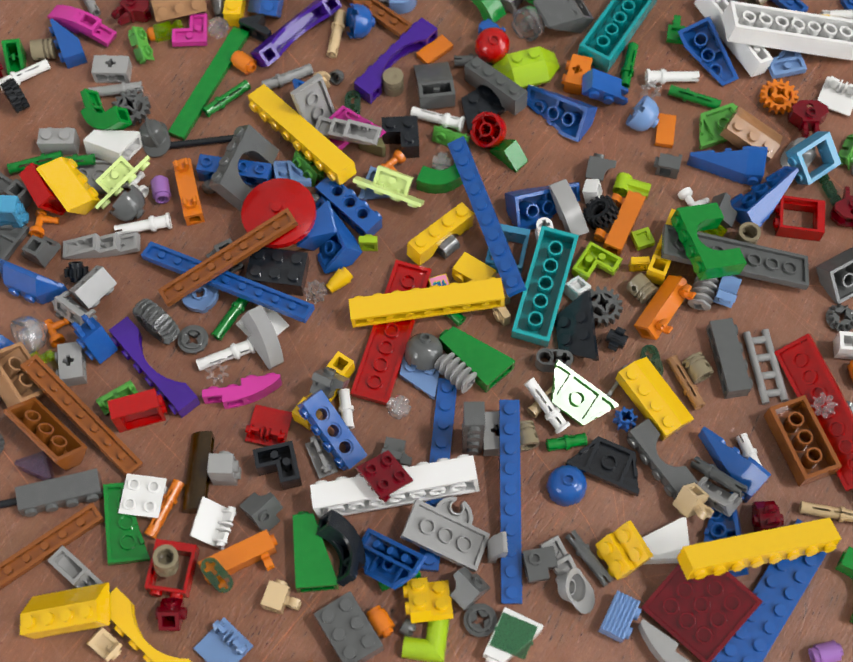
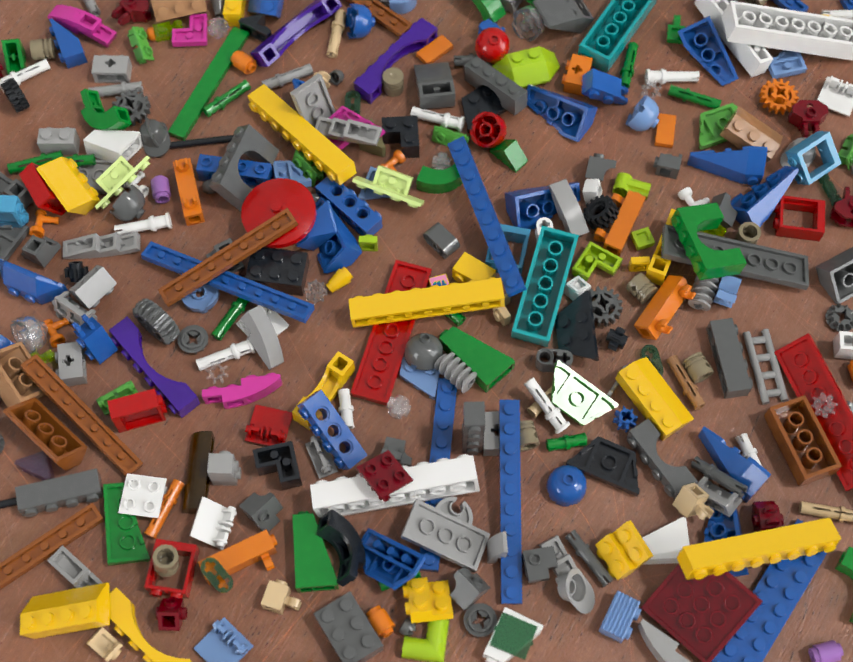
dark grey brick [310,367,350,399] -> none
yellow arch [406,202,475,266] -> none

